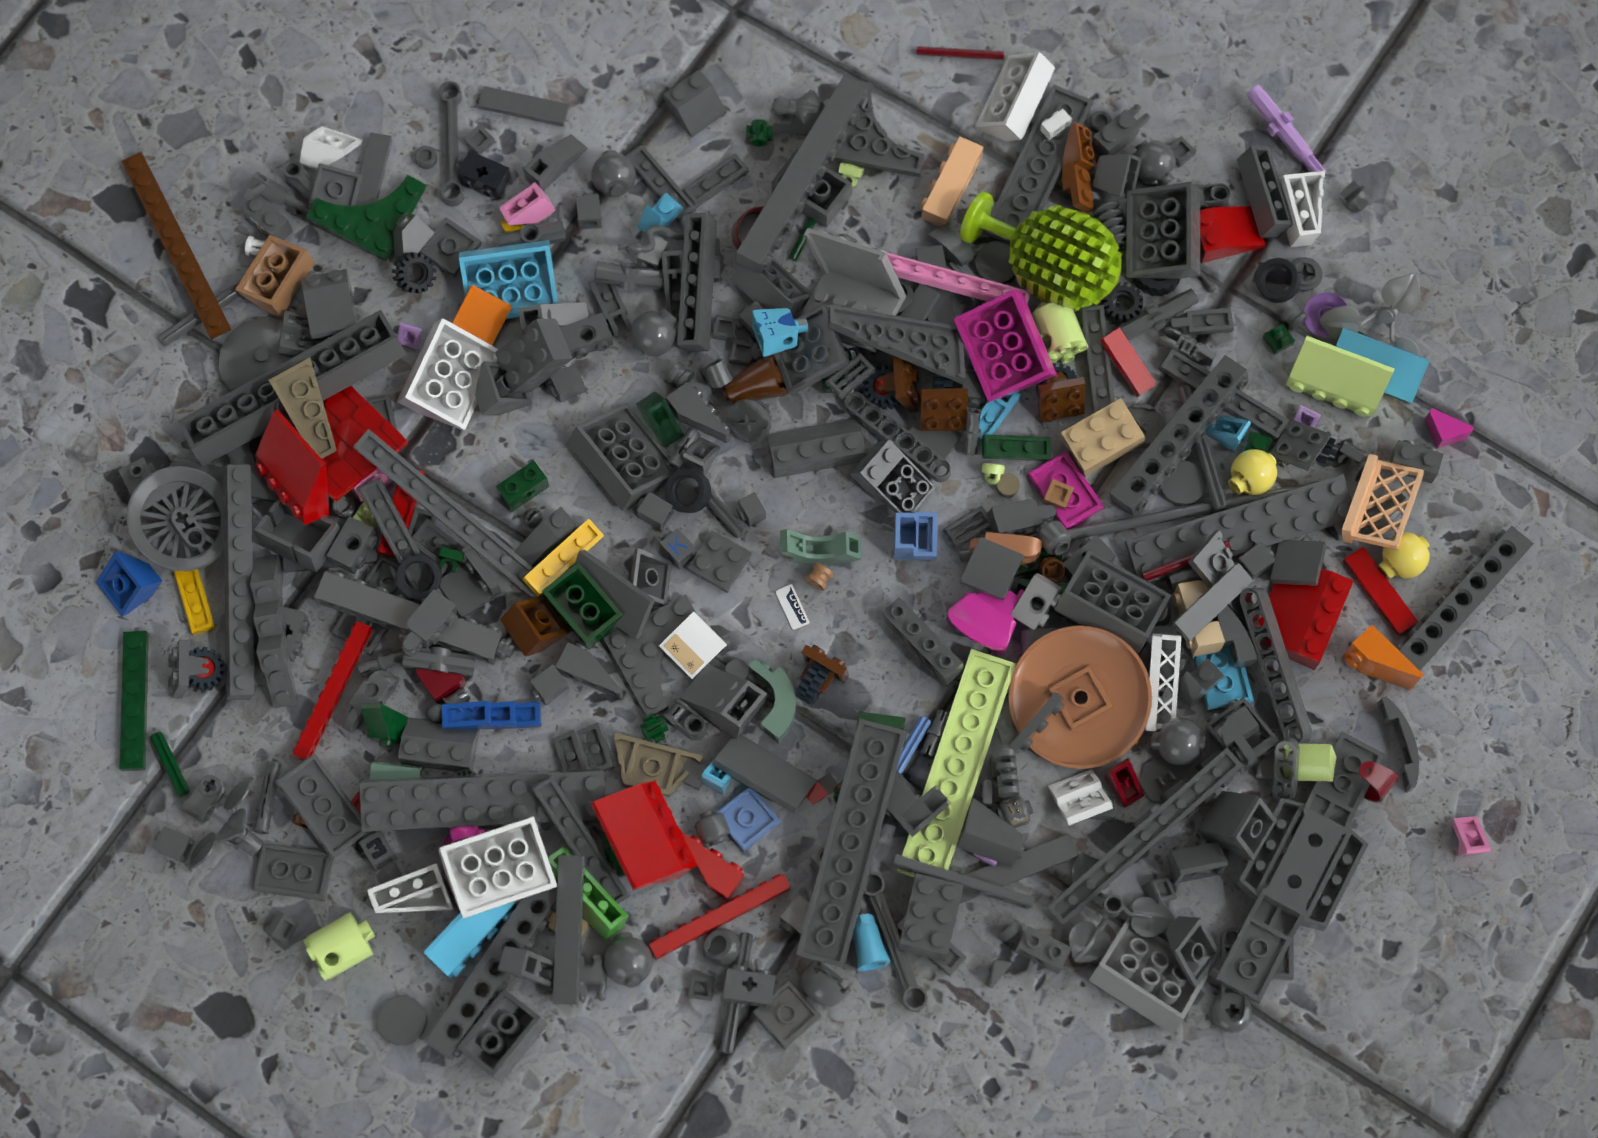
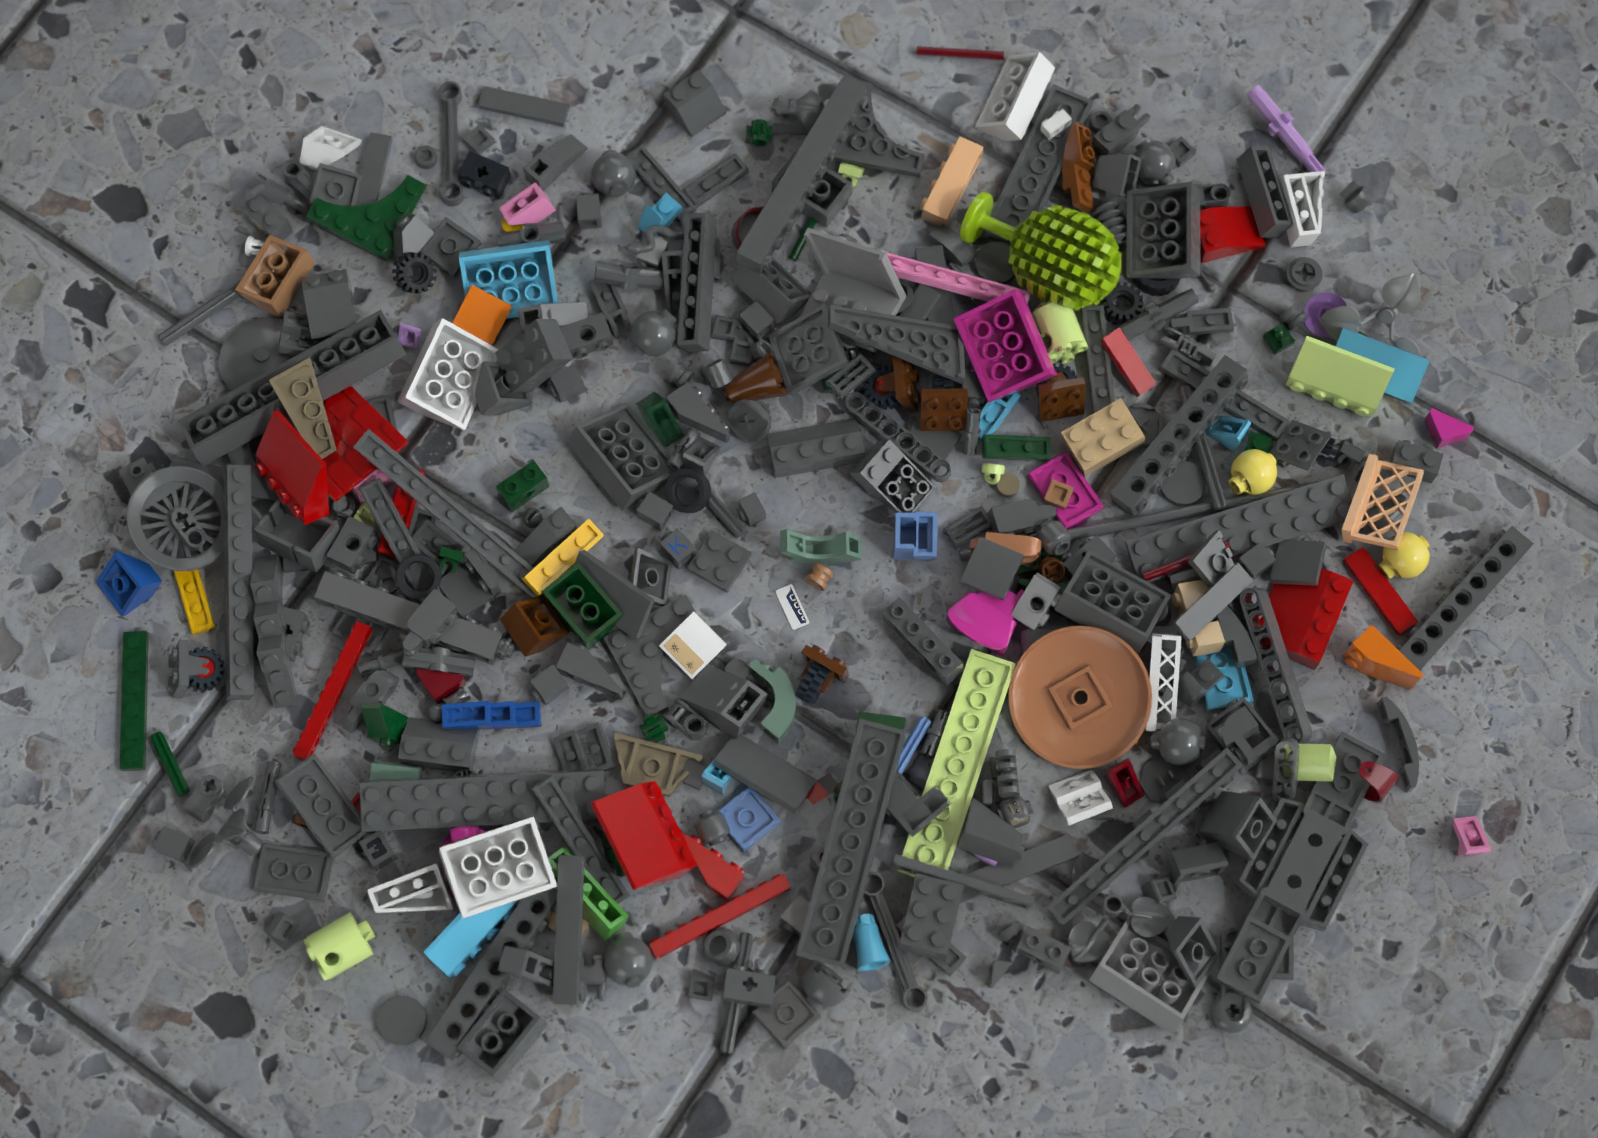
reddish brown plate [121,152,232,340] -> none
medium azure torso [752,308,808,357] -> none
dark grey plate [1009,692,1065,753] -> none
black tyre [1256,258,1301,303] -> none
lavender slope [1293,405,1321,428] -> none

